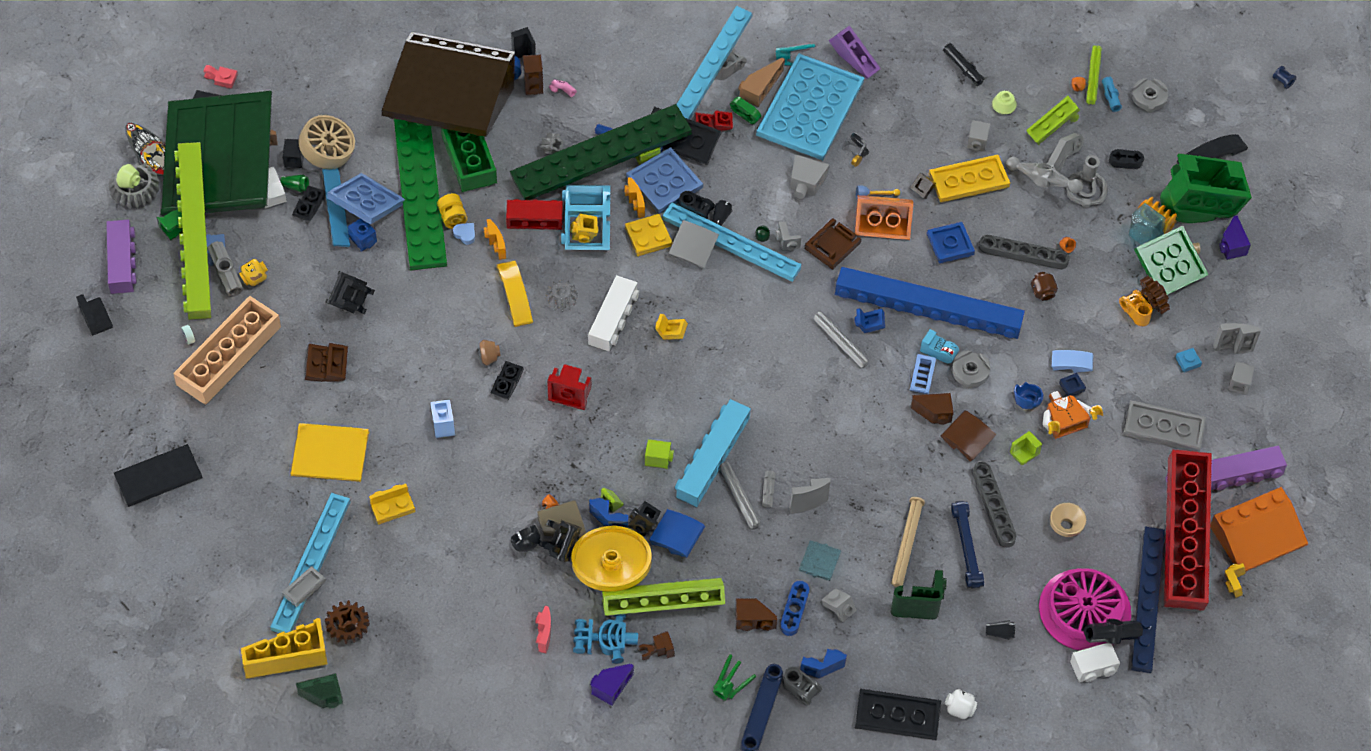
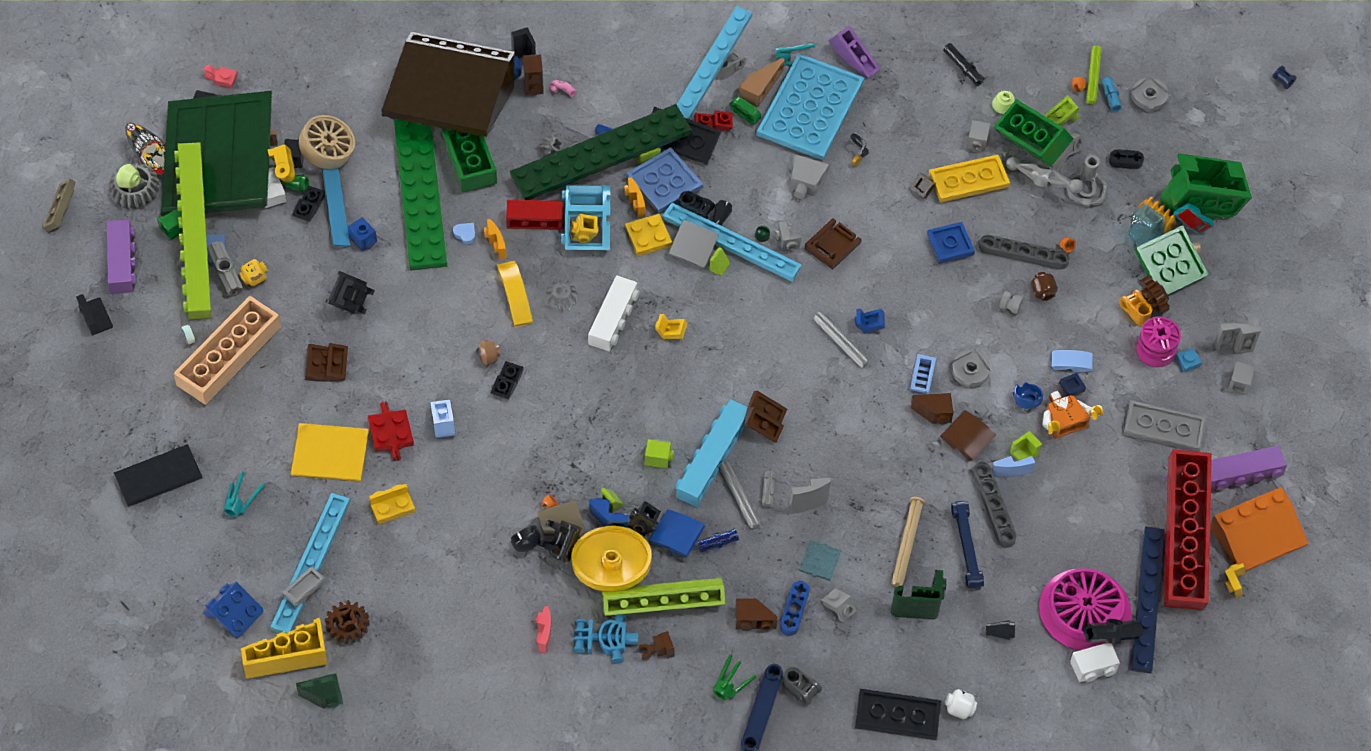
medium blue plate [327,173,405,224] -> none
yellow wheel [437,193,468,229] -> none
red panel [547,364,592,411] -> none
dark purple slope [590,664,634,706] -> none
blue slope [800,649,847,678] -> none
blue brick [835,266,1025,339] -> none
orange slope [855,195,914,240] -> none
hinge [856,186,900,199] -> none
medium azure leg [920,329,959,364] -> none
tan piece [1050,503,1086,537] -> none
black slope [1177,134,1248,164] -> none
dark purple slope [1219,215,1251,260] -> none
none -> dark tan plate [42,178,76,232]
none -> blue bracket [203,582,263,638]
none -> teal plant [223,471,265,517]
none -> yellow leg [268,144,295,183]
none -> red plate [367,401,414,461]
none -> clear blue pin [697,528,739,553]
none -> lime slope [709,247,730,276]
none -> reddish brown slope [744,391,787,443]
none -> light blue slope [992,456,1035,477]
none -> green brick [994,99,1074,167]
none -> light grey wheel [999,291,1023,314]
none -> dark pink wheel [1136,317,1181,367]
none -> slope [1174,203,1214,235]

